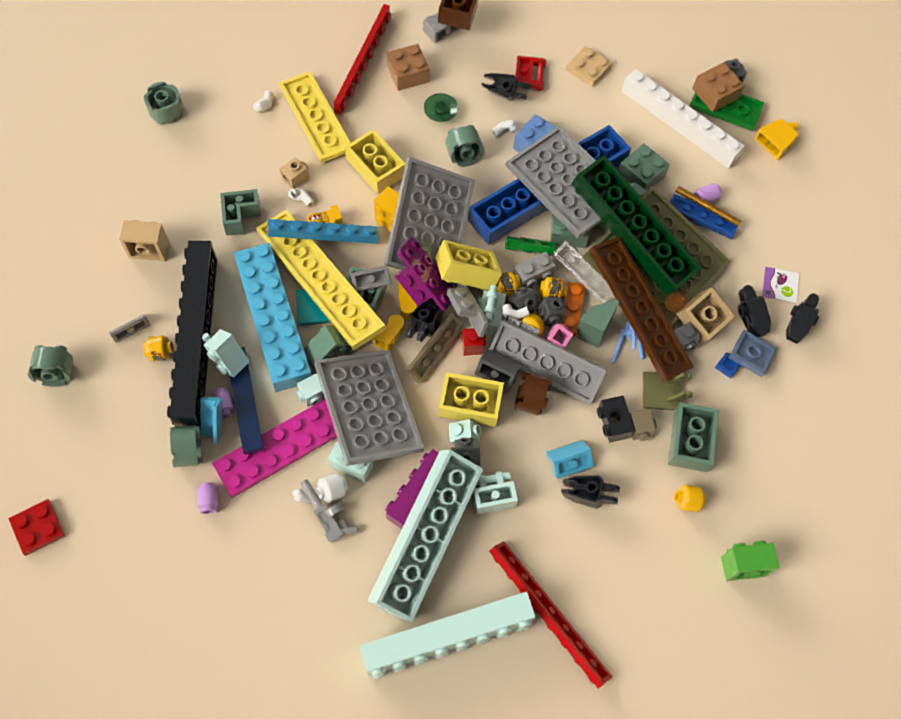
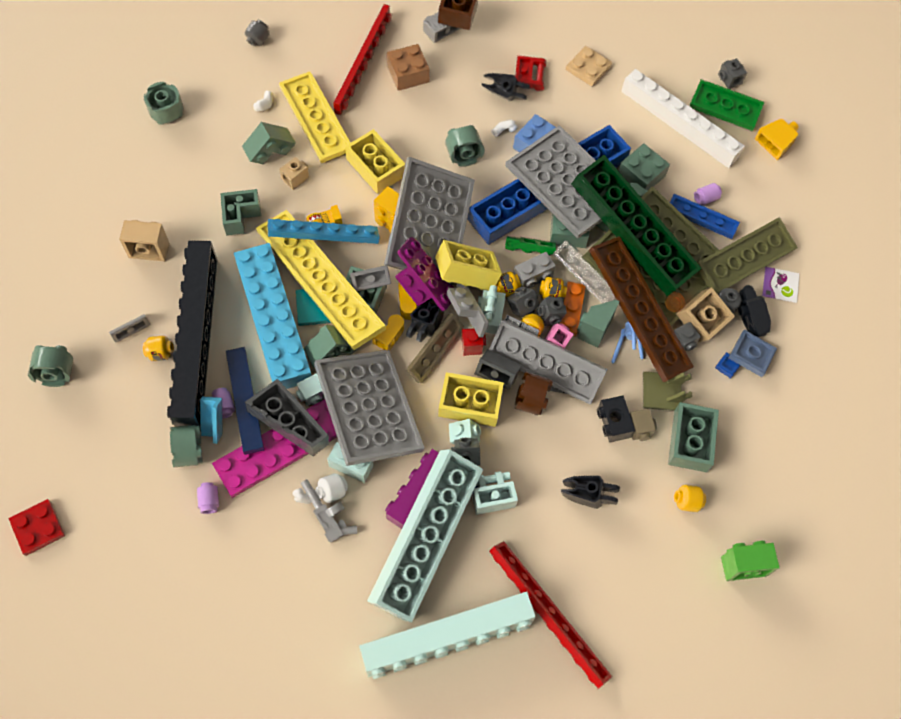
light aqua brick [202,329,250,377] -> none
white arm [288,189,315,207] -> none
clear green dish [424,93,458,122] -> none
white arm [501,304,530,320] -> none
medium azure panel [546,440,594,479] -> none
pearl gold bar [675,186,741,227] -> none
medium nougat brick [692,62,745,112] -> none
black hinge [786,293,820,344] -> none
none -> sand green brick [242,122,296,164]
none -> dark grey head [244,20,270,46]
none -> dark grey wedge [245,379,329,456]
none -> olive plate [697,217,798,294]
none -> dark grey head [718,288,742,313]

